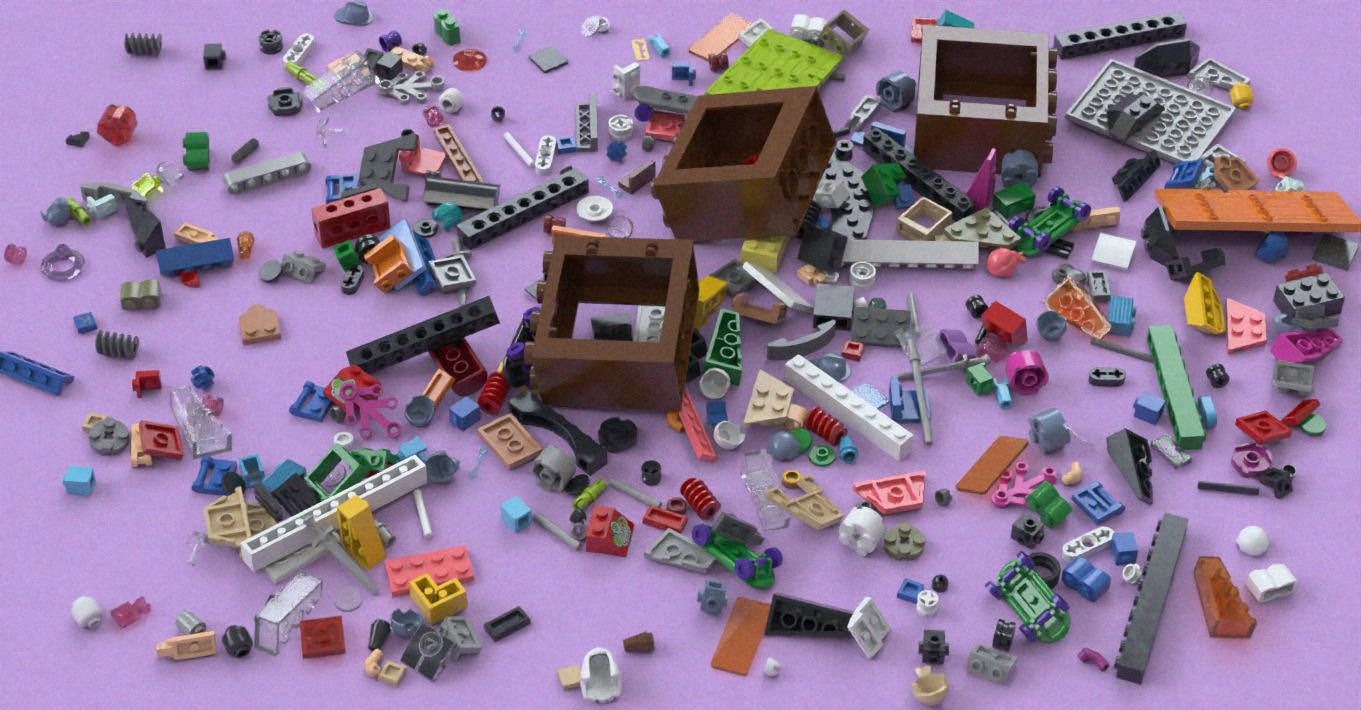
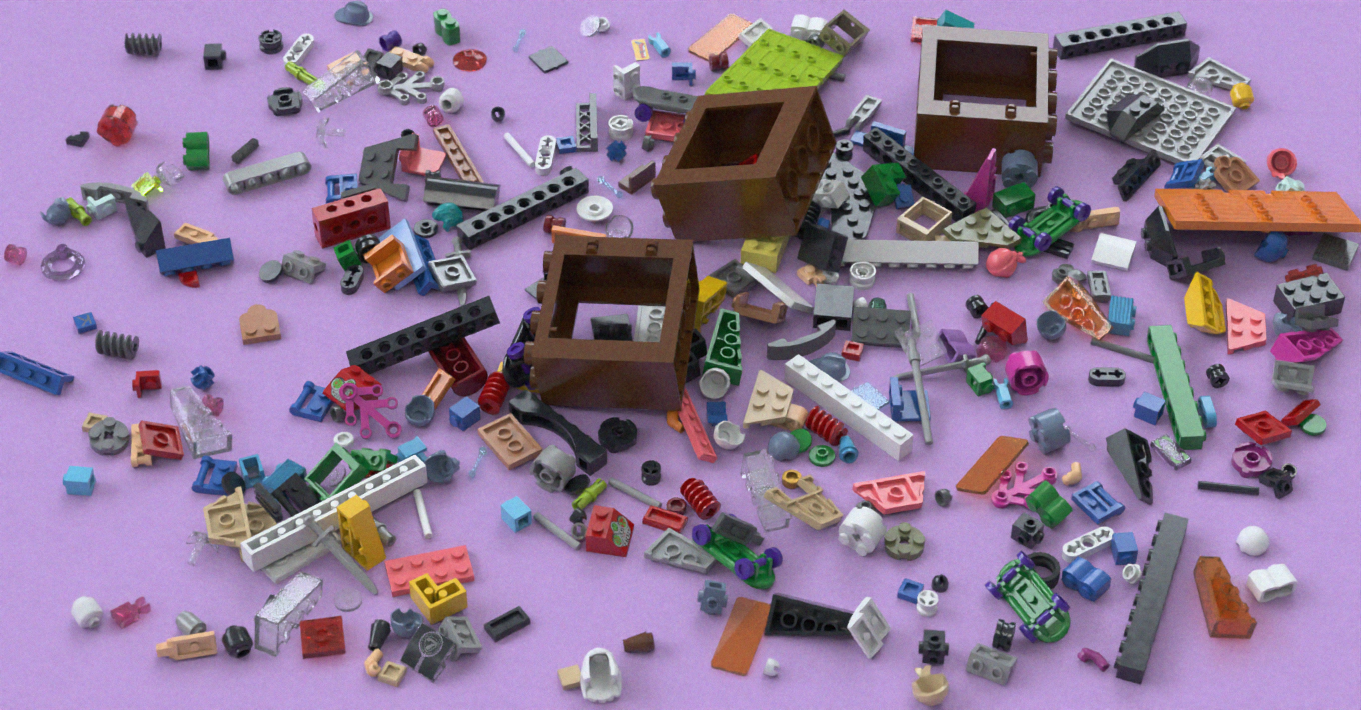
olive brick [120,279,161,310] -> none
clear orange cone [236,231,255,259] -> none
sand blue brick [876,70,916,111] -> none

